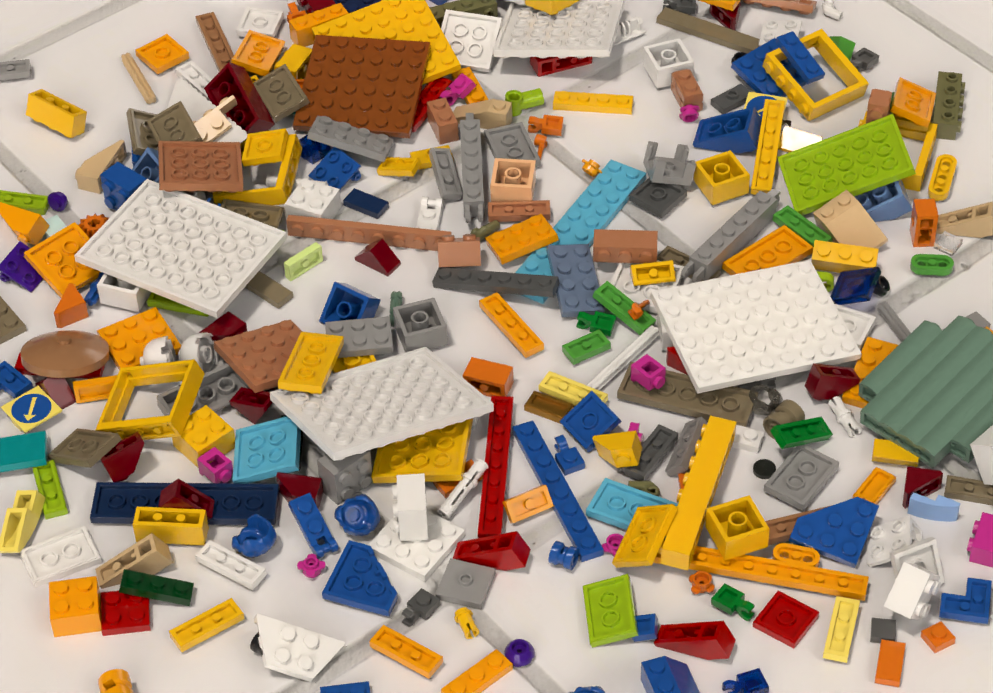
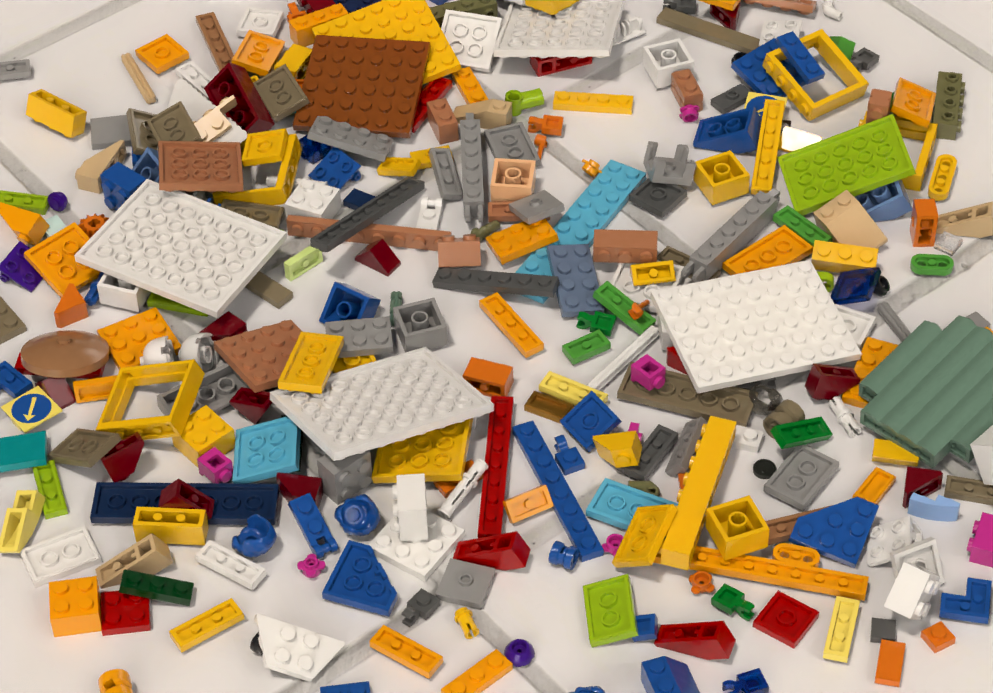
dark pink plate [440,73,476,106] -> none
none -> light grey tile [90,115,132,150]
none -> dark grey plate [310,176,425,252]
none -> light grey plate [508,190,565,225]

